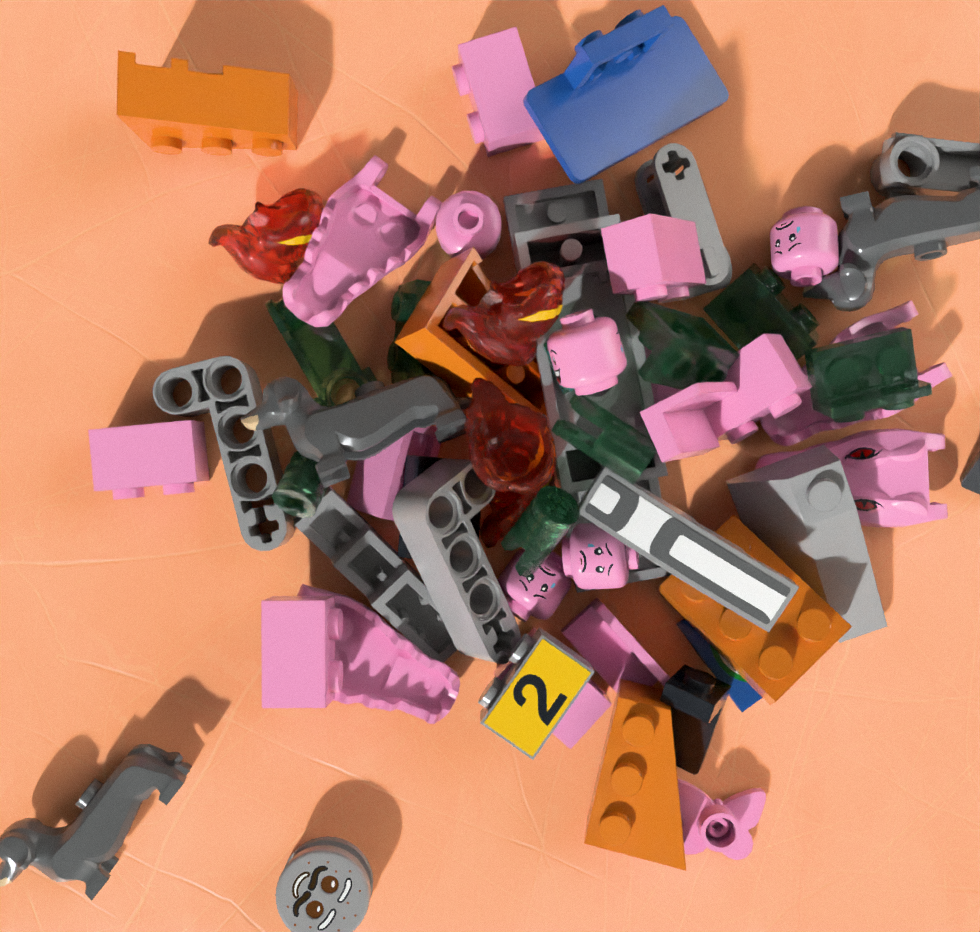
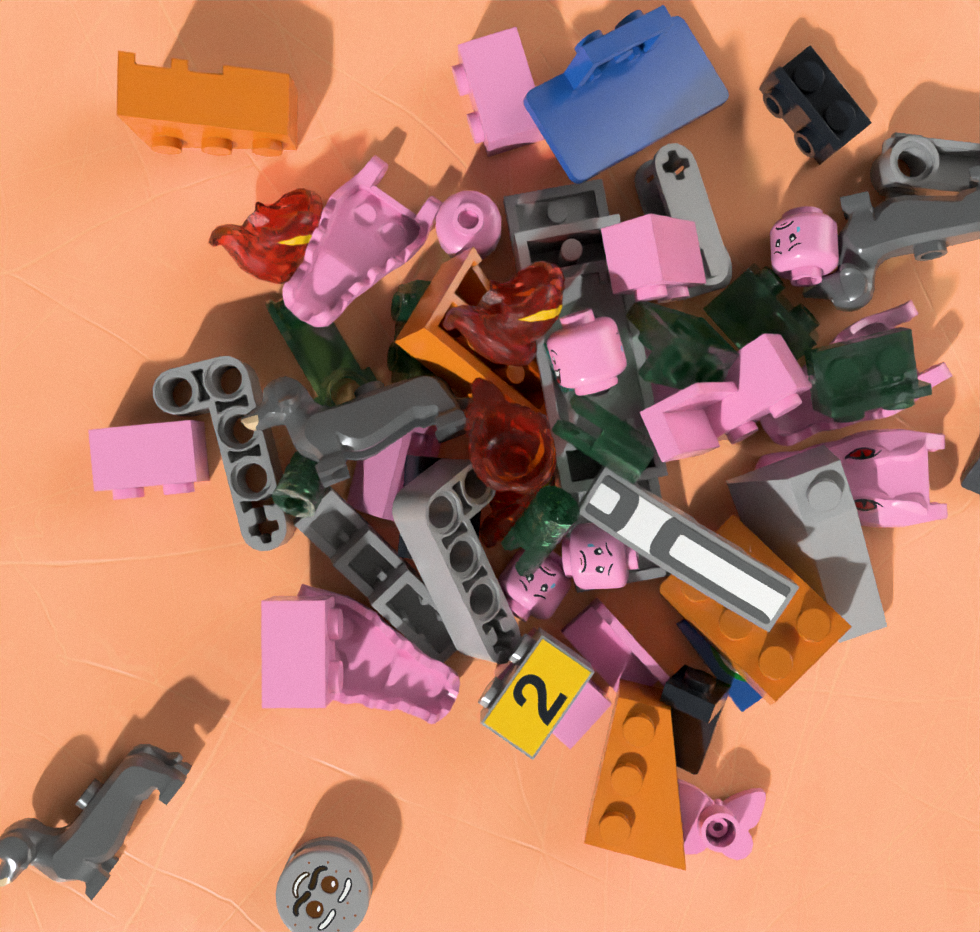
none -> black bracket [759,45,872,165]

